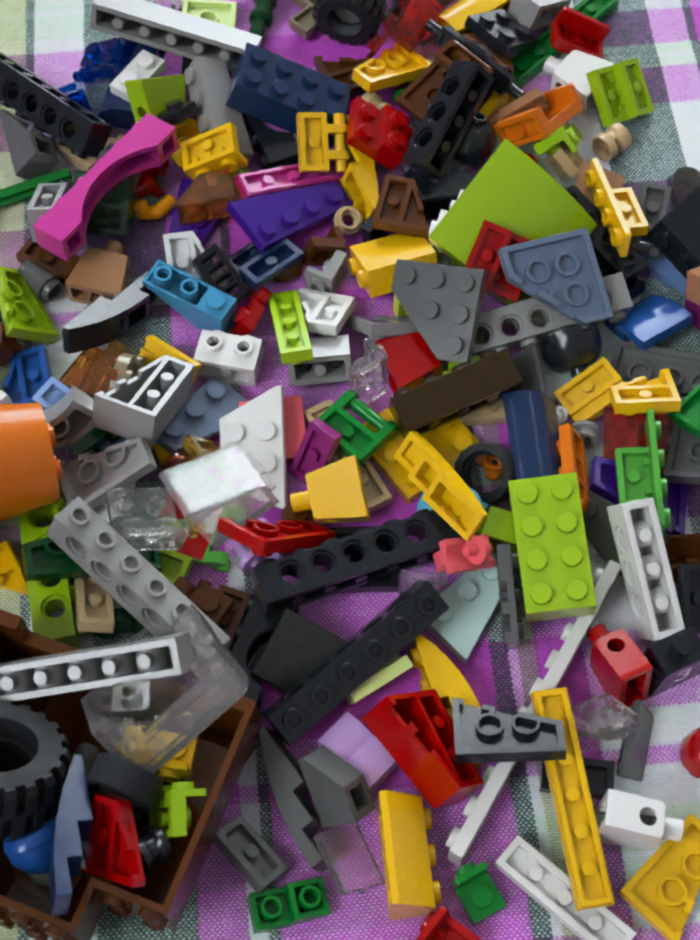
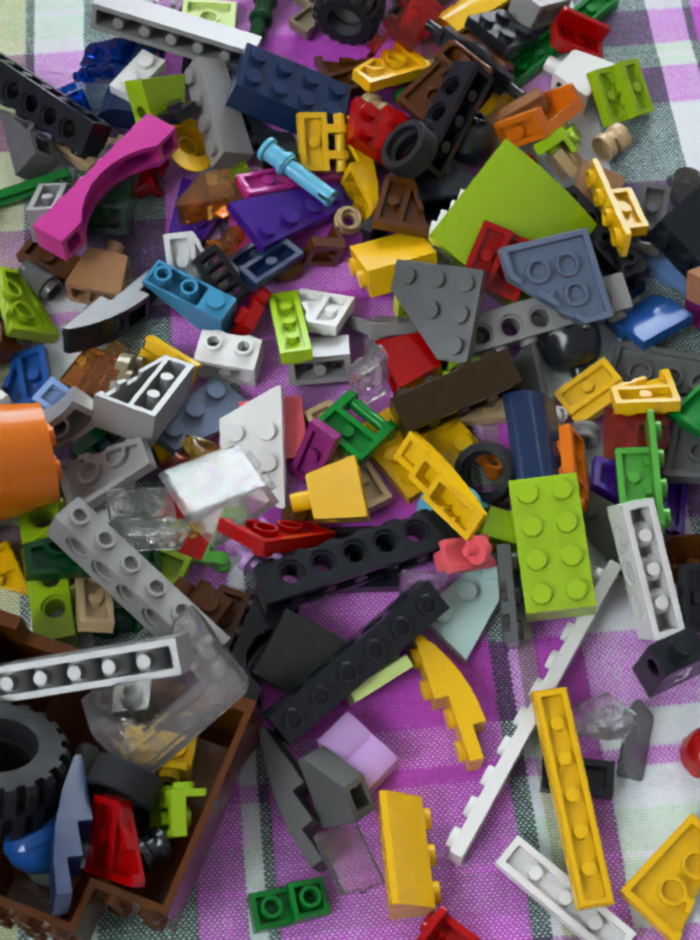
light orange arm [132,194,176,220] -> none
yellow bracket [181,122,248,185] -> none
dark grey plate [213,814,289,895] -> none
light grey bracket [305,249,348,294] -> none
red wedge [362,689,484,809] -> none
green bracket [451,861,506,926] -> none
wing [452,697,566,764] -> none
red torso [587,624,653,713] -> none
white torso [596,789,684,850] -> none
none -> clear orange arm [205,225,245,254]
none -> medium azure pin [257,137,338,207]
none -> black tyre [381,119,438,179]

